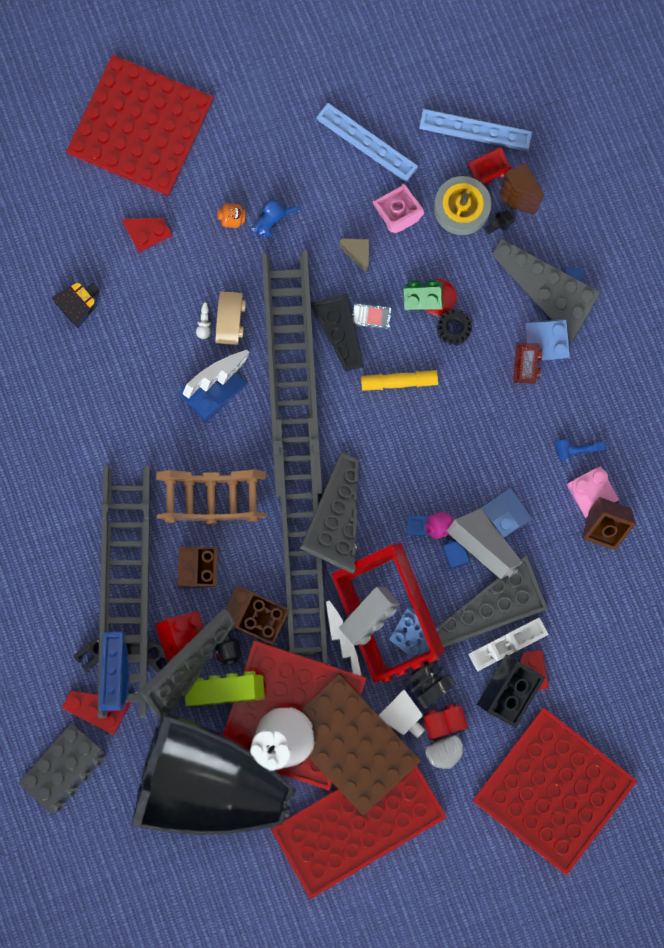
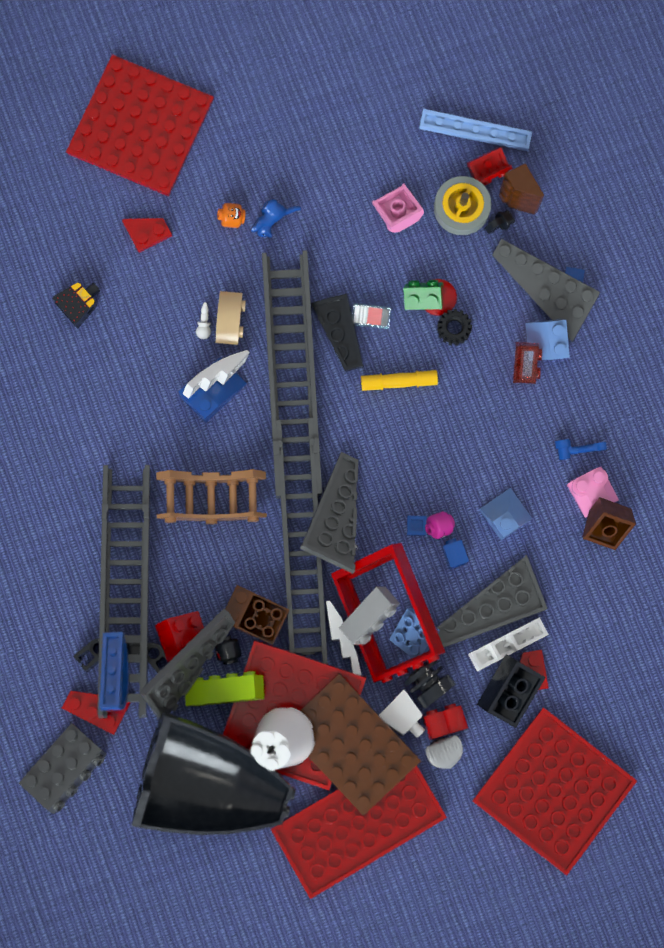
reddish brown slope [178,547,218,588] -> none
light blue plate [317,103,418,183] -> none
dark tan slope [339,239,369,272] -> none
light grey slope [446,509,522,579] -> none

